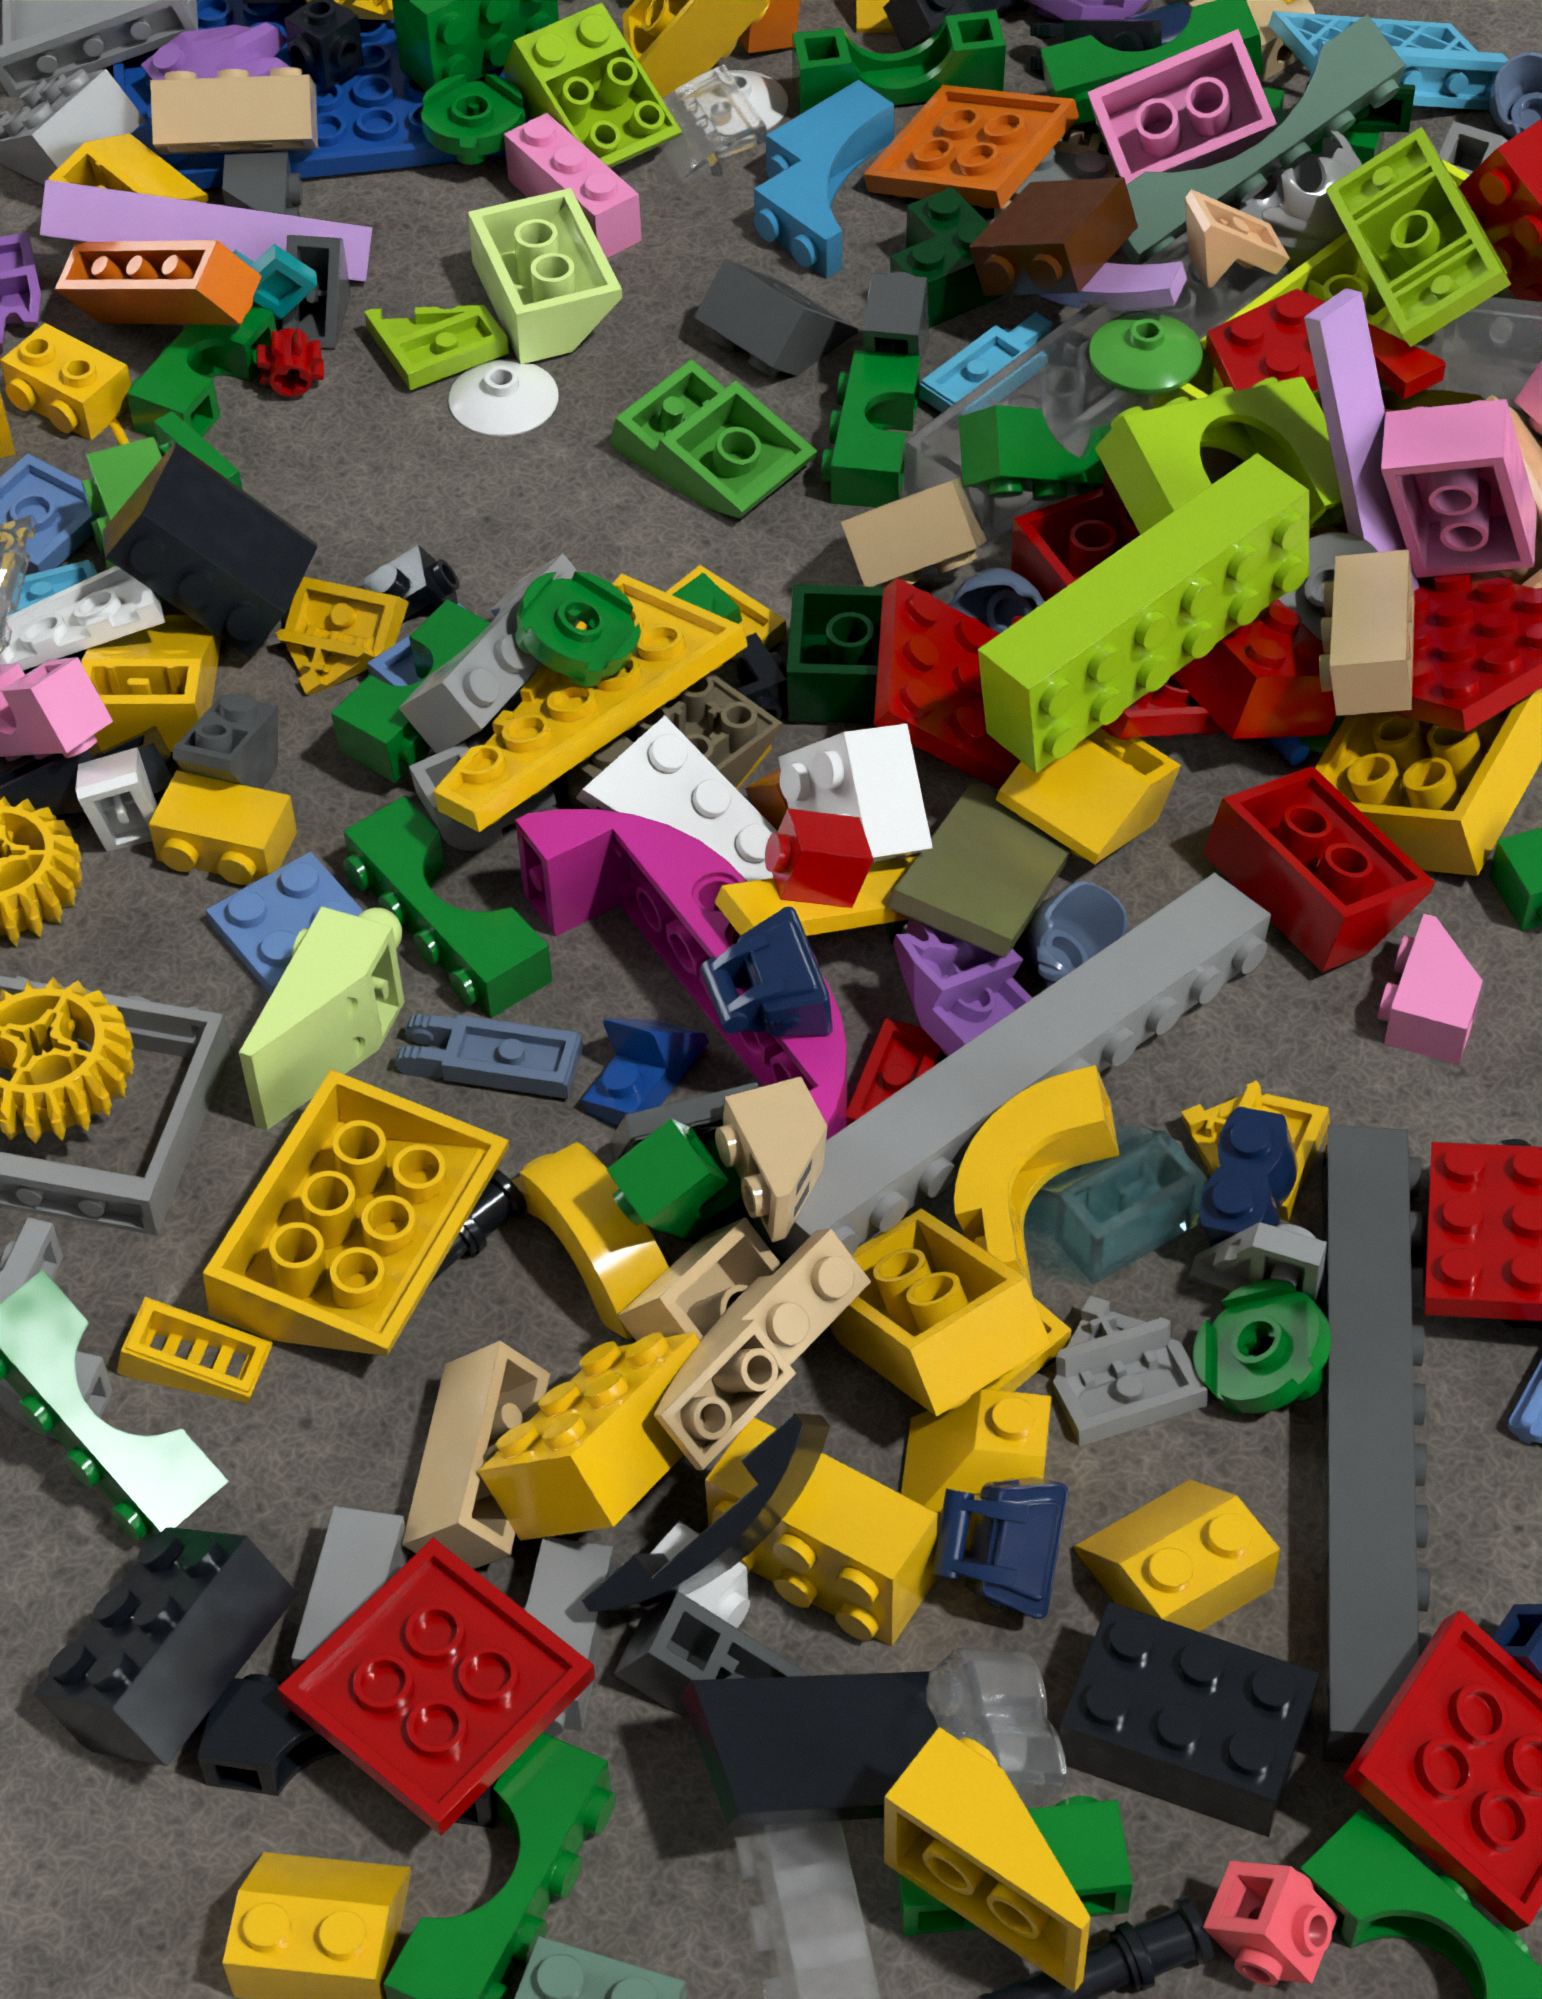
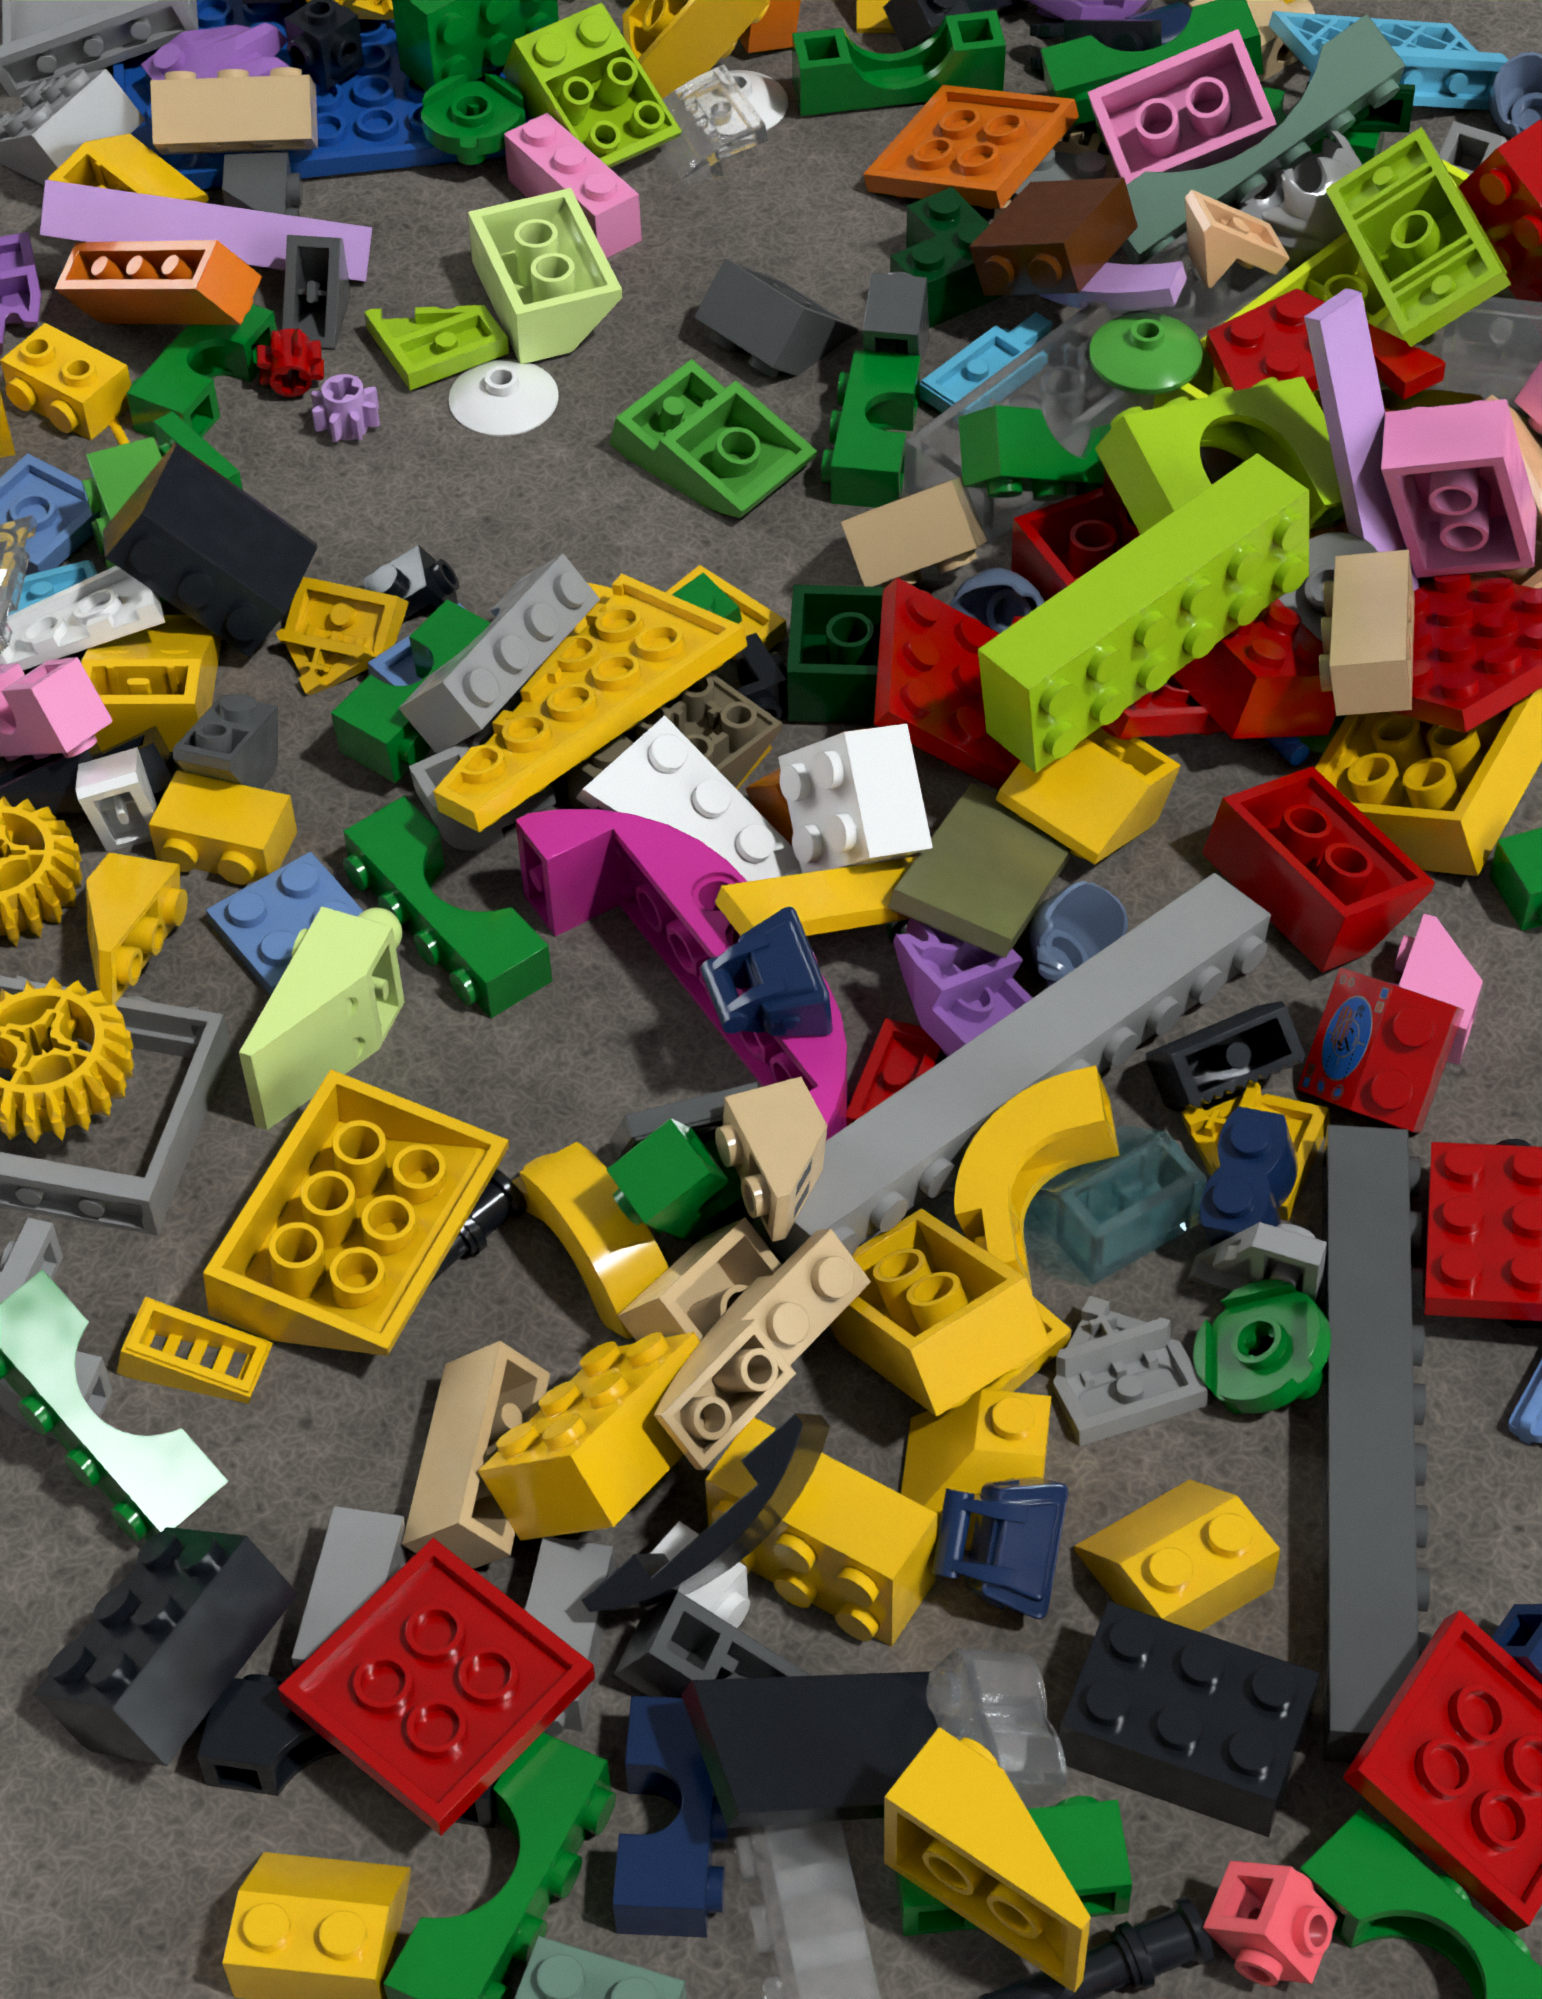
teal slope [233,244,317,319] -> none
sand blue hinge [394,1013,583,1099] -> none
green plate [514,571,641,687] -> none
blue slope [581,1018,709,1126] -> none
dark azure arch [754,80,894,278] -> none
red brick [765,808,874,908] -> none
none -> yellow slope [86,852,188,1005]
none -> lavender gear [311,374,380,442]
none -> dark blue arch [613,1696,729,1938]
none -> black brick [1146,1001,1306,1111]
none -> red slope [1297,967,1465,1133]

